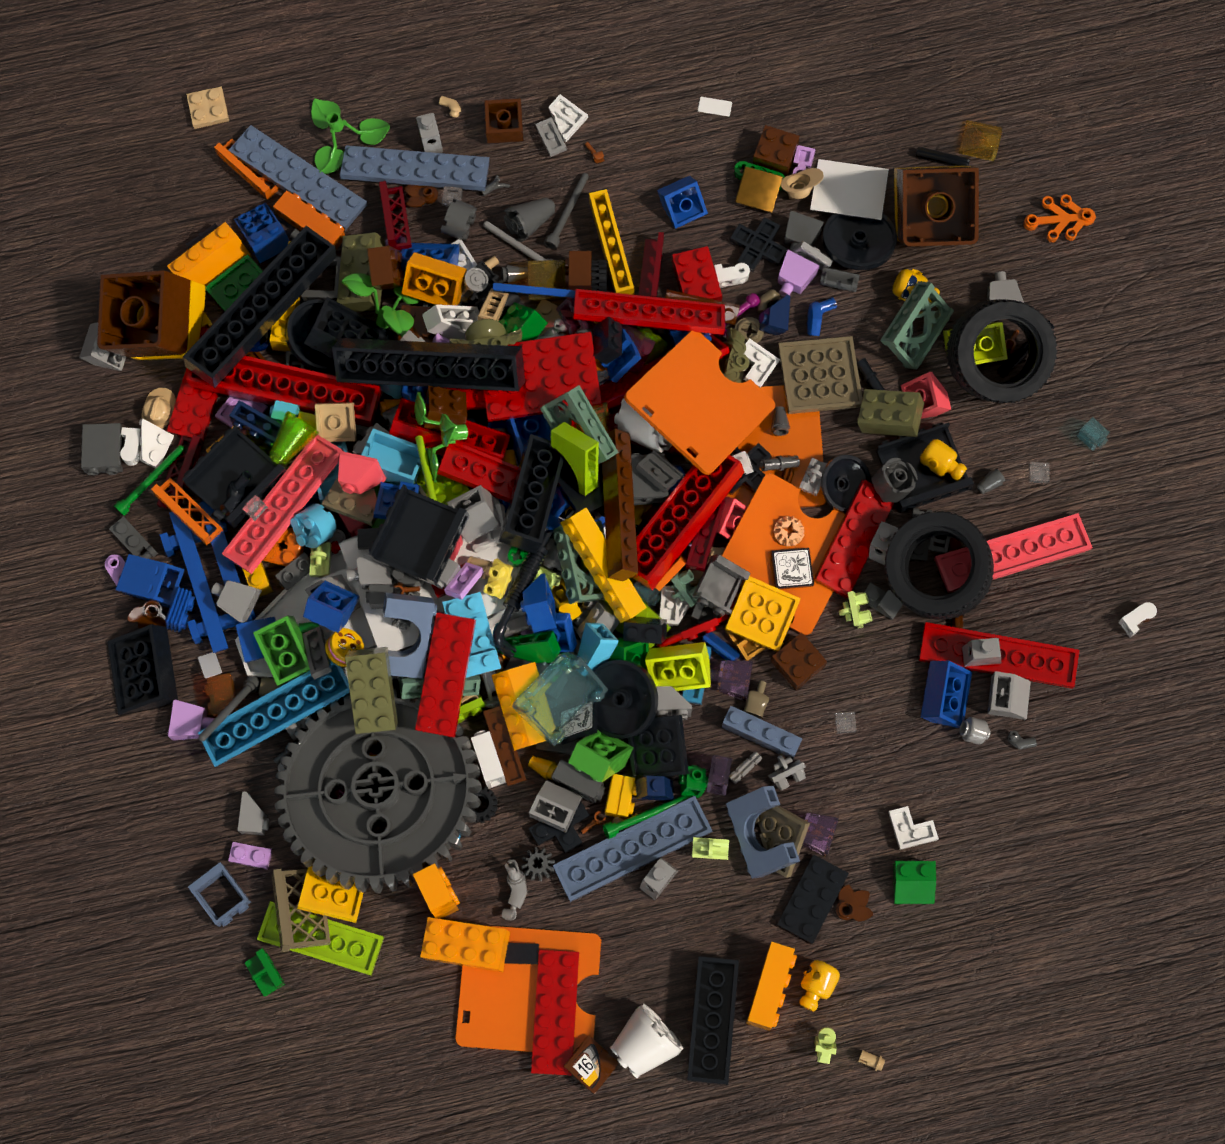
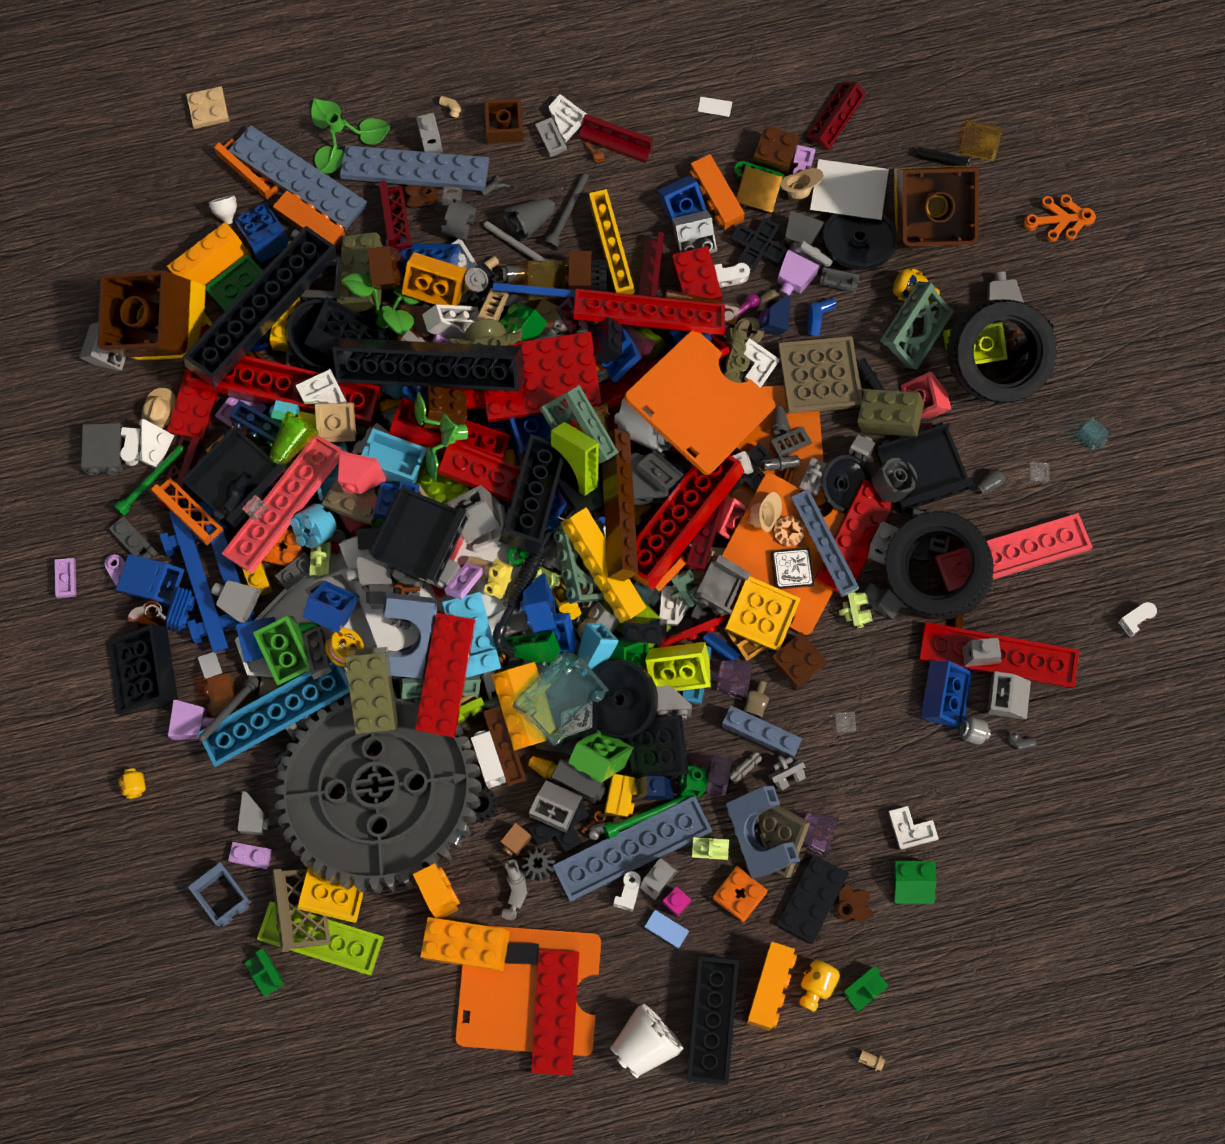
lime bar [415,436,437,501] -> none
slope [563,1035,619,1094] -> none
yellowish green hips [814,1027,837,1064] -> none
yellow piece [920,439,967,481] -> none
none -> lavender plate [55,558,76,598]
none -> yellow head [118,768,146,799]
none -> white helmet [209,195,237,224]
none -> white wing [296,369,346,404]
none -> medium nougat brick [501,823,532,856]
none -> dark red fence [579,114,653,163]
none -> light grey arm [589,822,606,840]
none -> white leg [614,871,641,912]
none -> light blue tile [645,910,689,949]
none -> dark pink brick [663,886,691,917]
none -> light grey slope [672,210,717,253]
none -> orange brick [689,154,745,230]
none -> orange brick [713,866,768,922]
none -> tan piece [747,492,782,532]
none -> dark grey slope [770,427,812,457]
none -> sand blue plate [791,489,859,597]
none -> dark red fence [805,81,866,150]
none -> green panel [843,966,888,1011]
none -> light grey slope [848,435,875,465]

